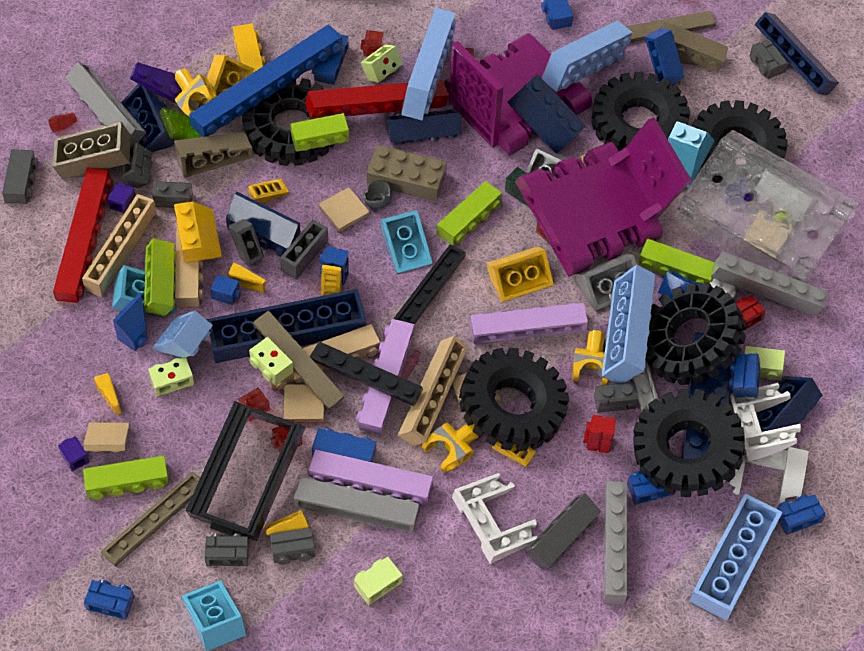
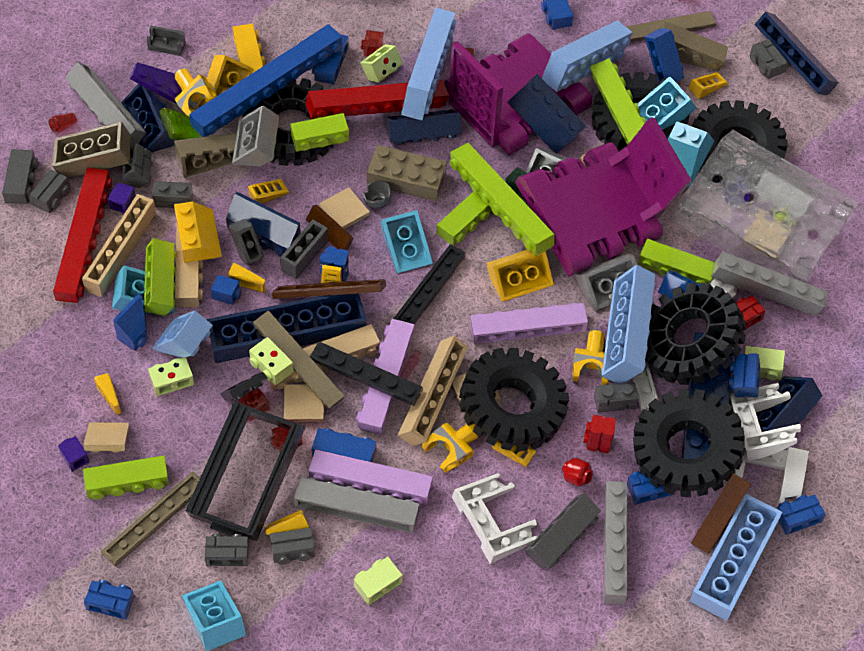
none -> dark grey brick [29,170,71,213]
none -> dark grey hinge [147,25,186,56]
none -> black plate [220,372,267,401]
none -> light grey slope [232,106,279,167]
none -> reddish brown tile [272,279,387,299]
none -> reddish brown tile [306,205,354,250]
none -> lime brick [449,143,554,256]
none -> red head [562,457,593,487]
none -> lime brick [590,58,646,145]
none -> medium azure slope [637,77,697,130]
none -> yellow slope [688,72,728,99]
none -> reddish brown tile [691,473,752,554]

